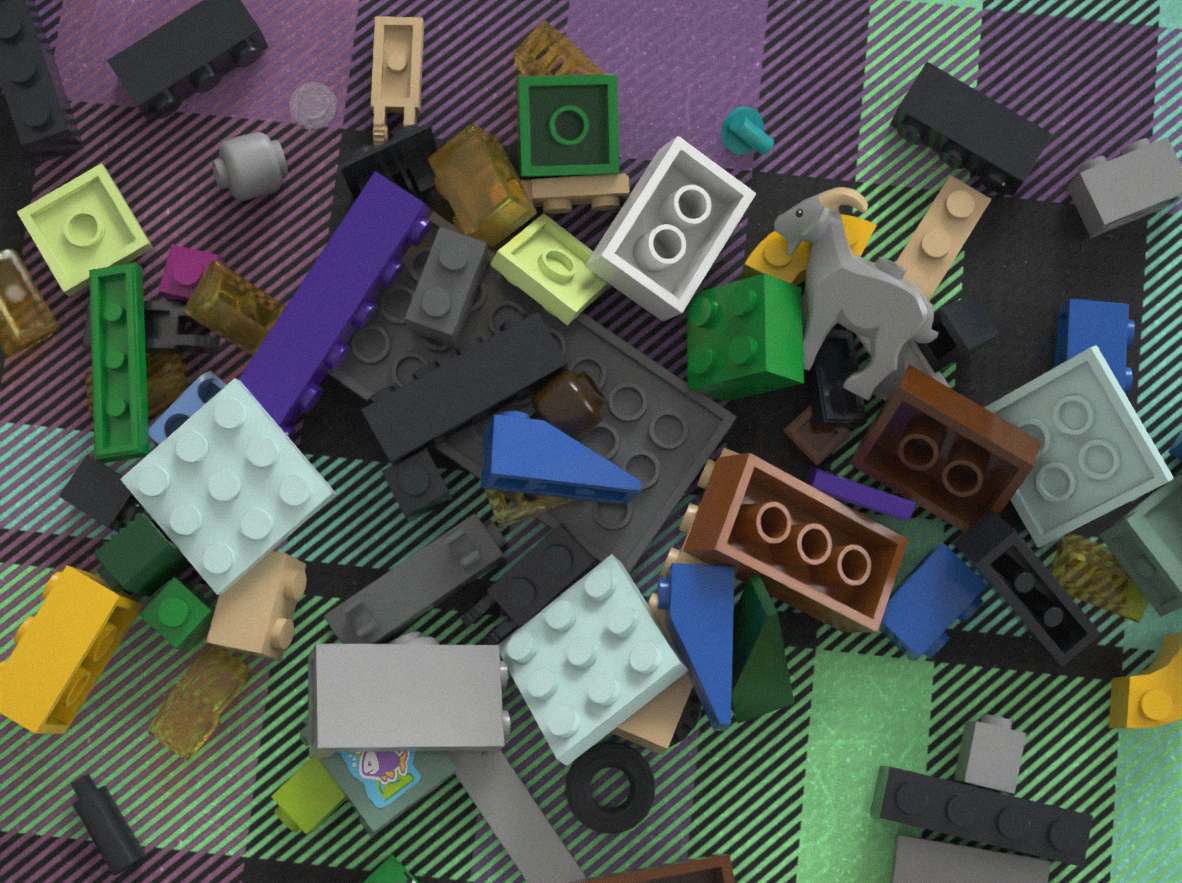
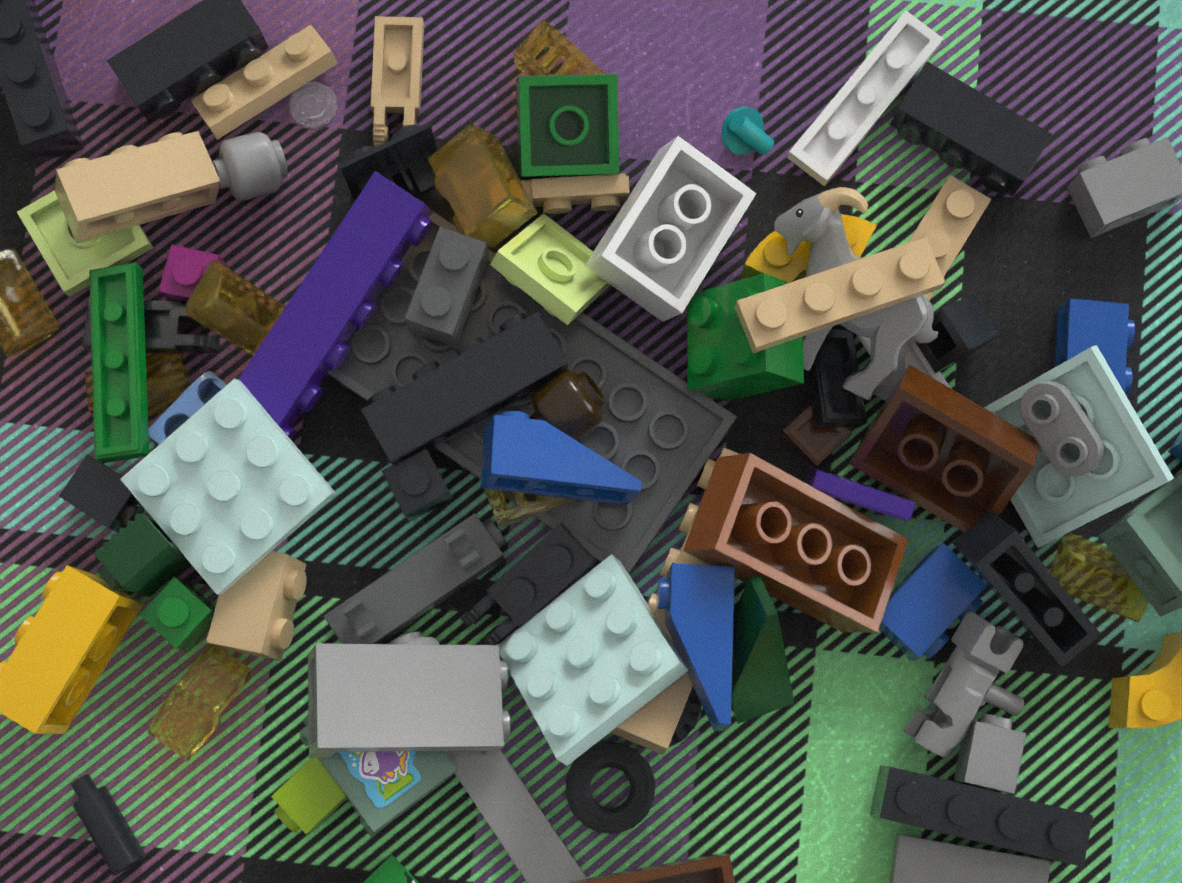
none -> tan brick [55,131,220,243]
none -> tan plate [191,25,338,140]
none -> tan plate [734,237,946,353]
none -> white plate [787,11,943,186]
none -> light grey piece [903,611,1024,758]
none -> light grey plate [1020,381,1104,477]

